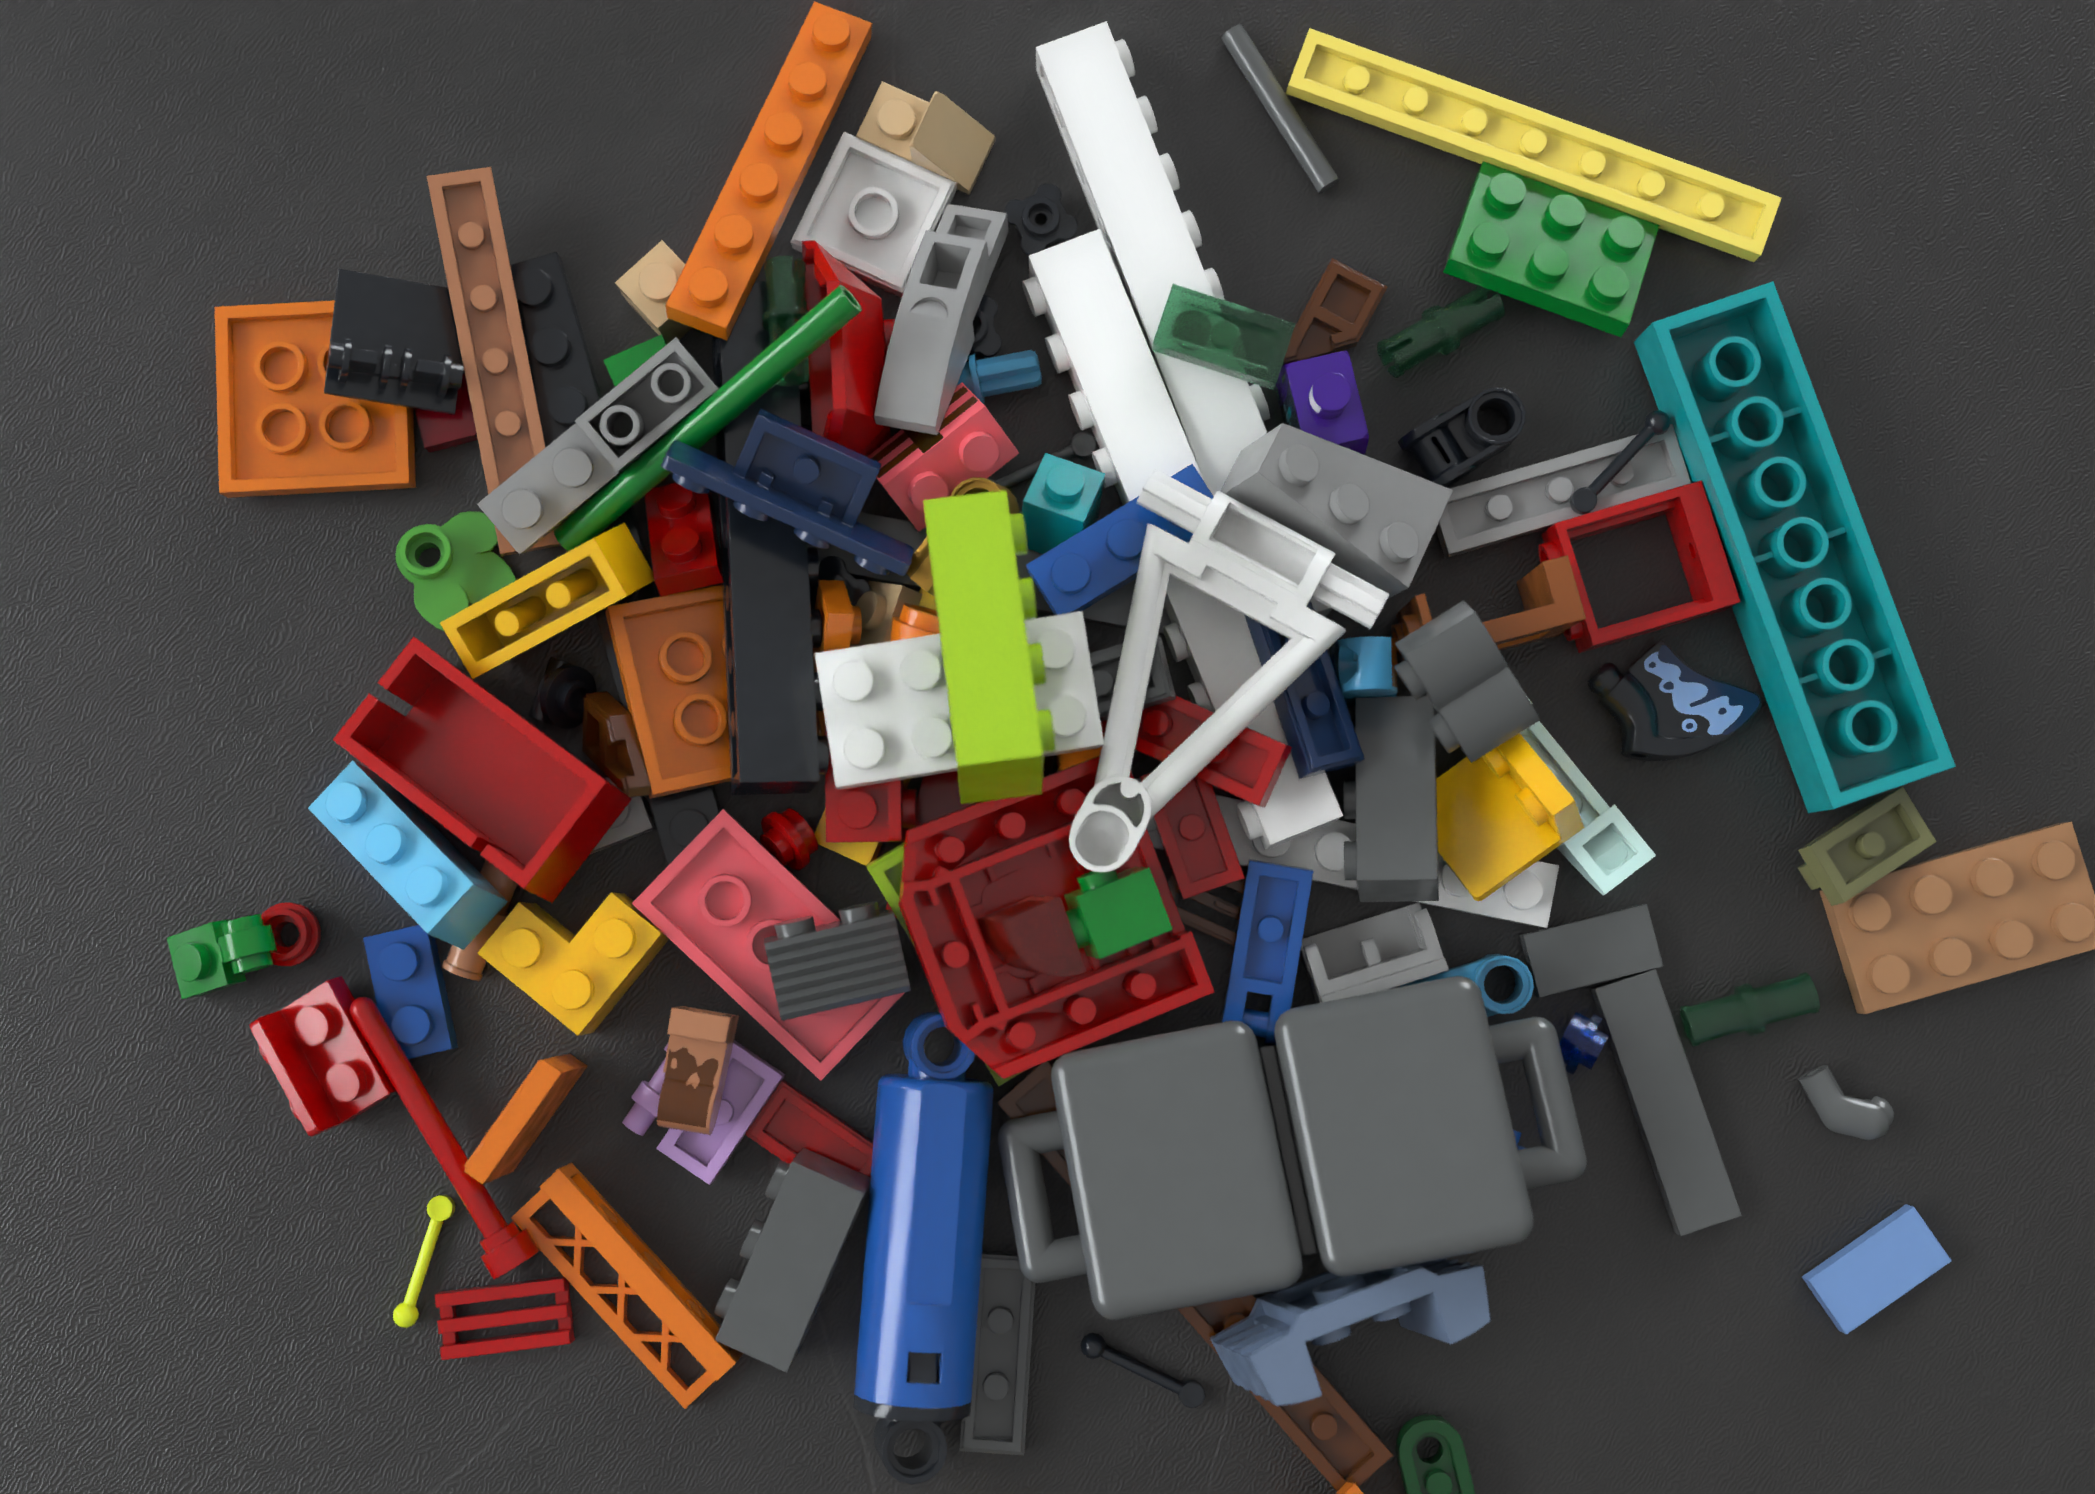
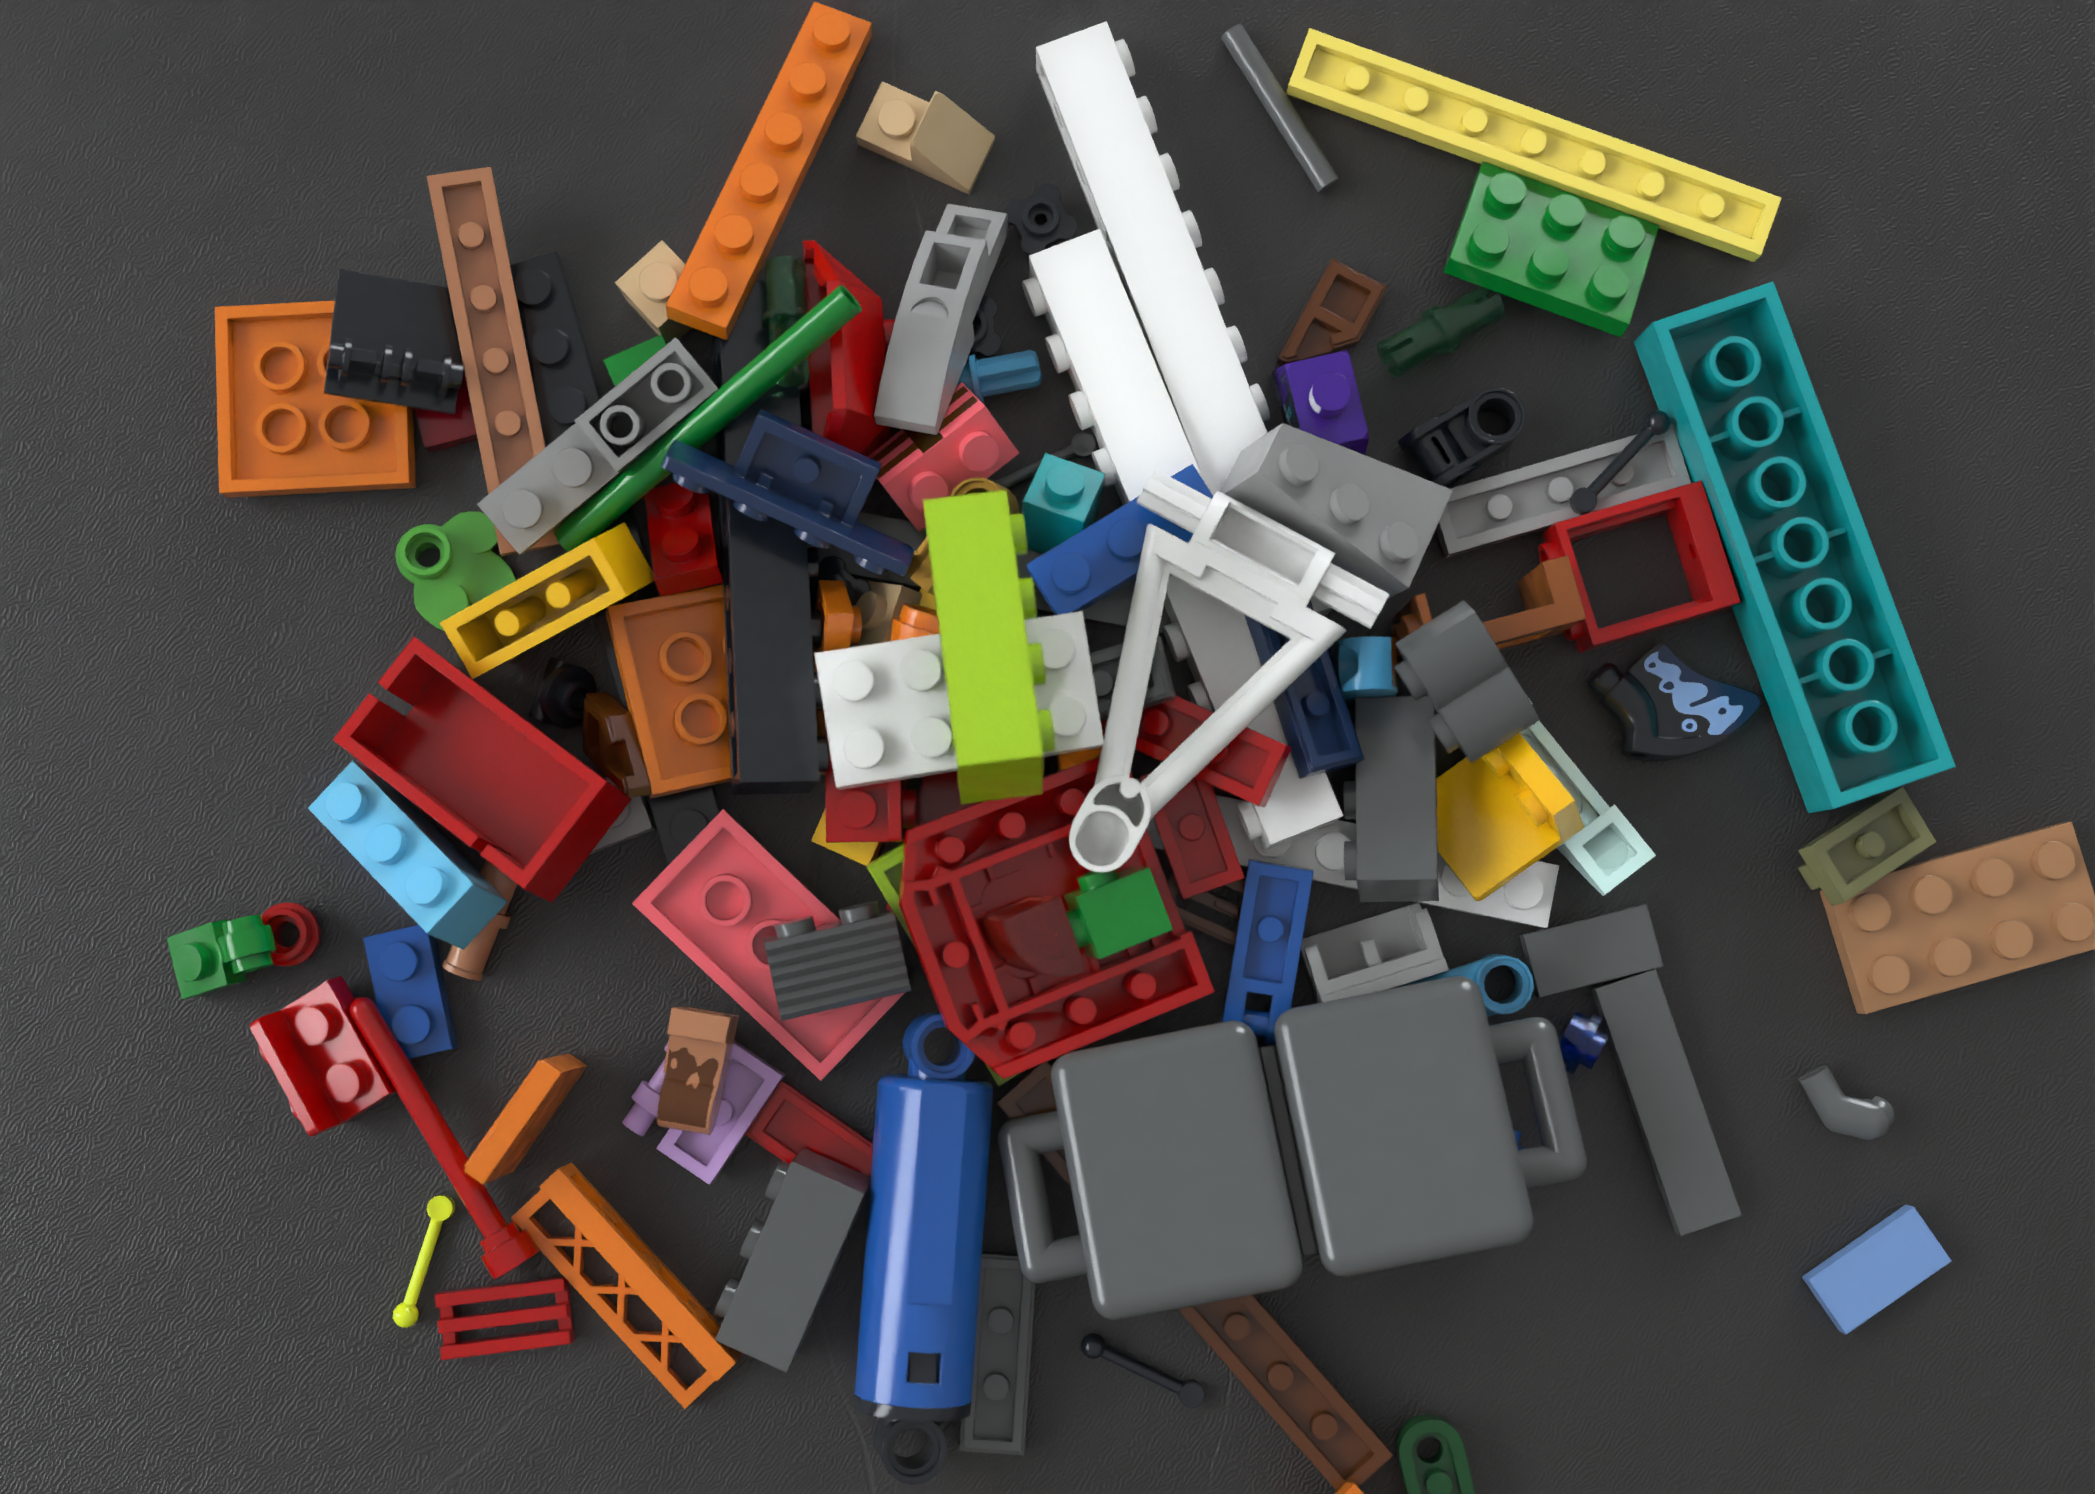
yellow brick [477,892,669,1036] -> none
red plate [760,808,818,870] -> none
white tile [791,132,957,298] -> none
clear green plate [1152,284,1296,390] -> none
sand blue plate [1210,1258,1490,1406] -> none
clear green pin [1680,972,1820,1047] -> none

